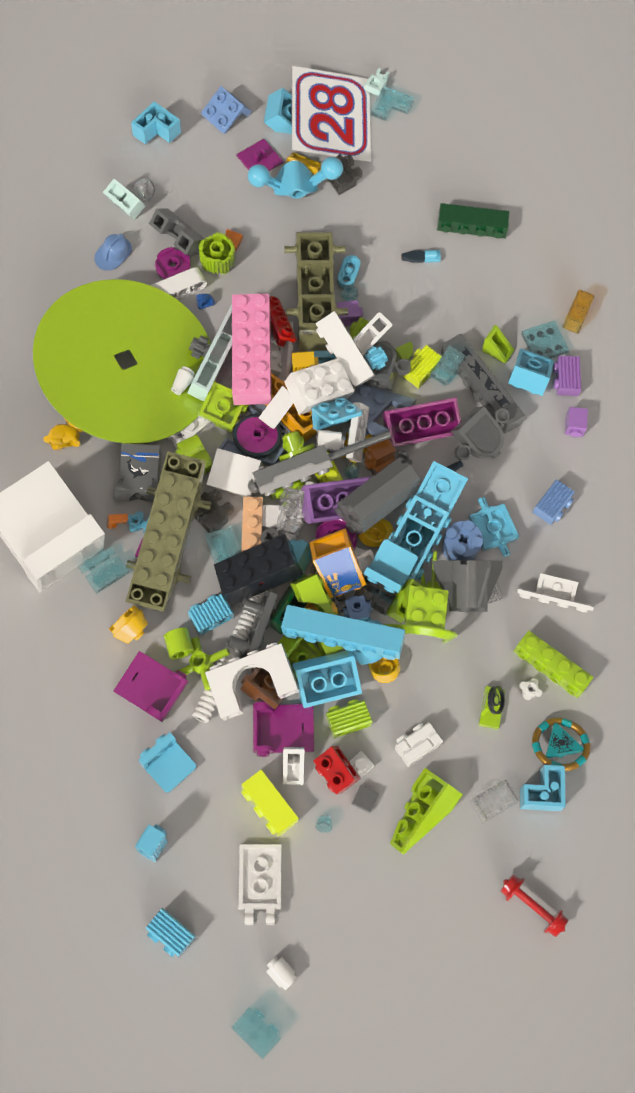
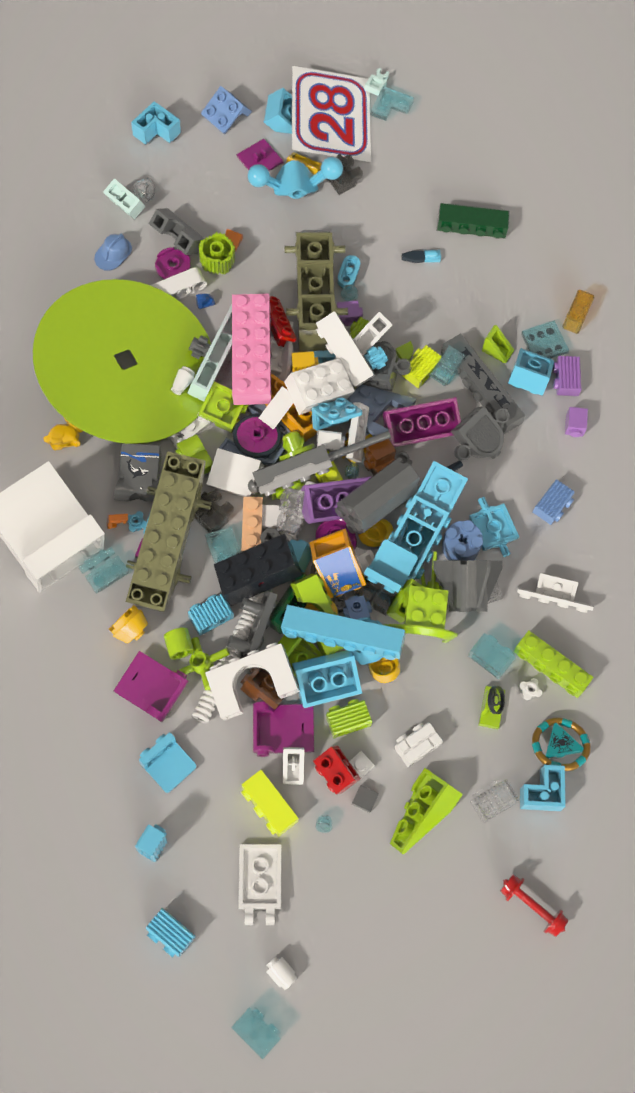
none -> clear light blue brick [468,633,516,680]

